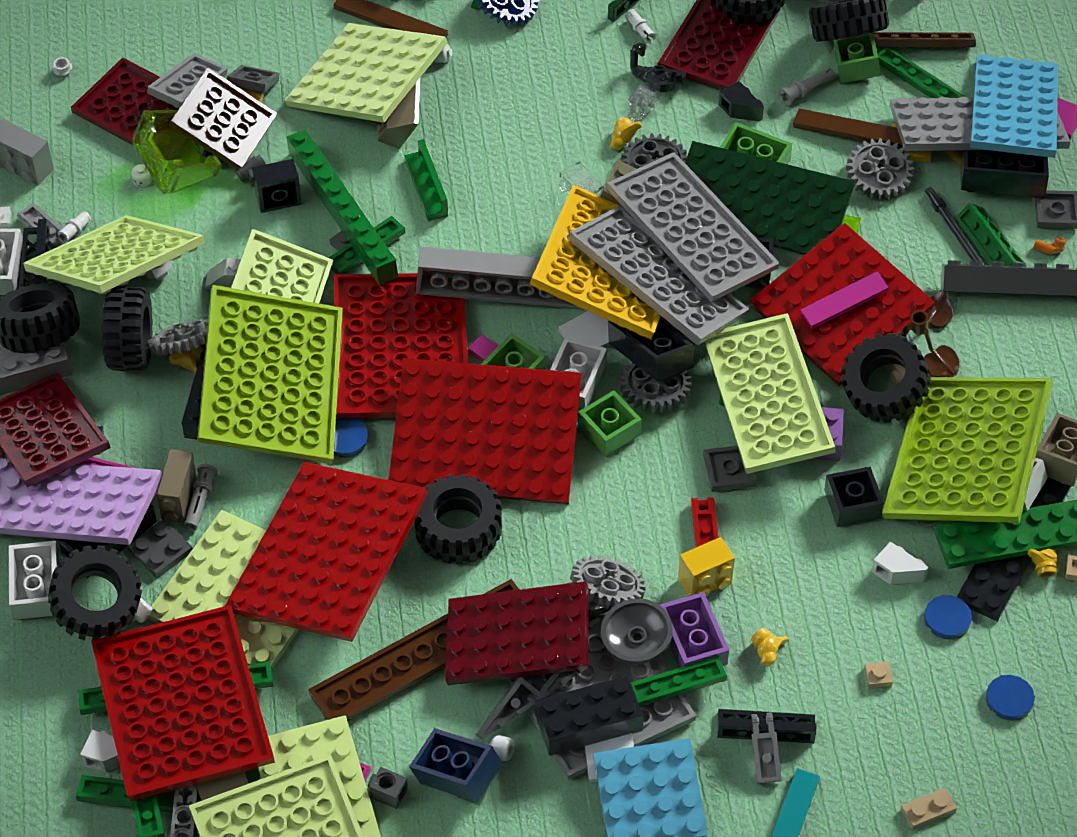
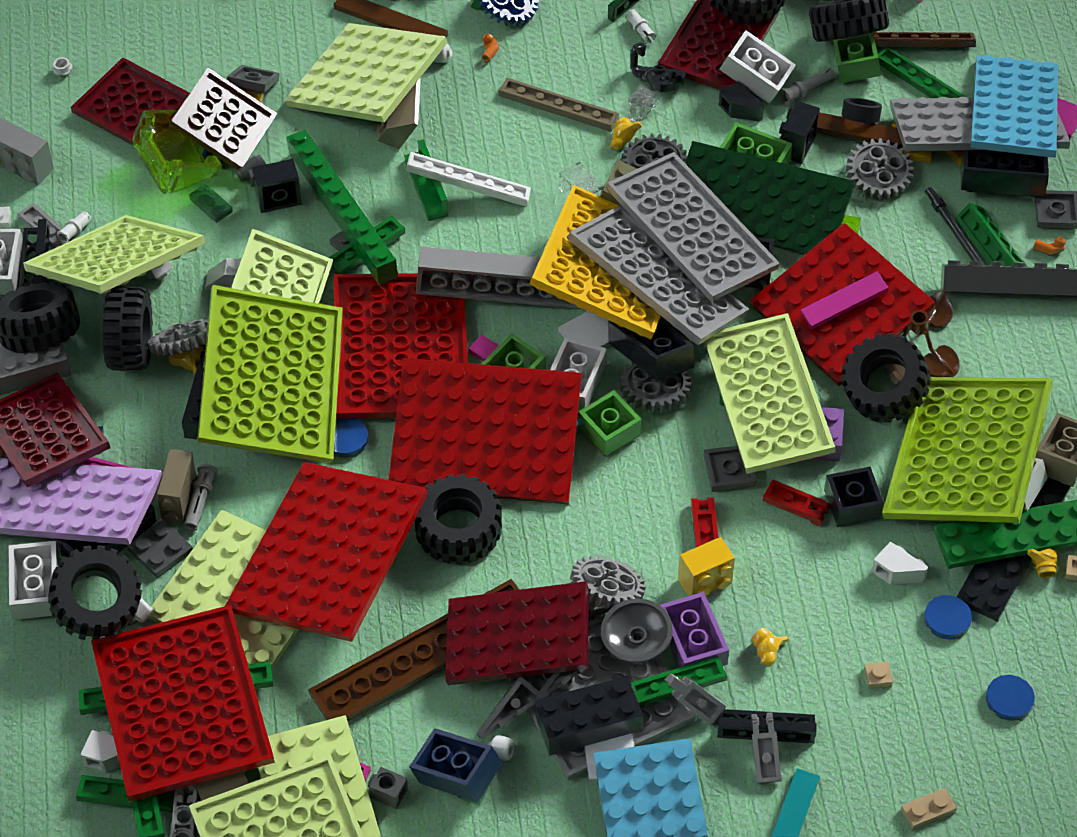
white piece [131,164,153,187] -> none
light grey plate [147,53,228,108] -> none
none -> clear green plate [189,183,233,223]
none -> white tile [405,152,531,207]
none -> orange arm [482,33,499,62]
none -> dark tan tile [499,78,619,132]
none -> light grey hinge [665,672,727,725]
none -> white brick [719,31,796,104]
none -> red plate [763,479,831,526]
none -> black brick [779,101,820,164]
none -> black tyre [841,98,882,123]

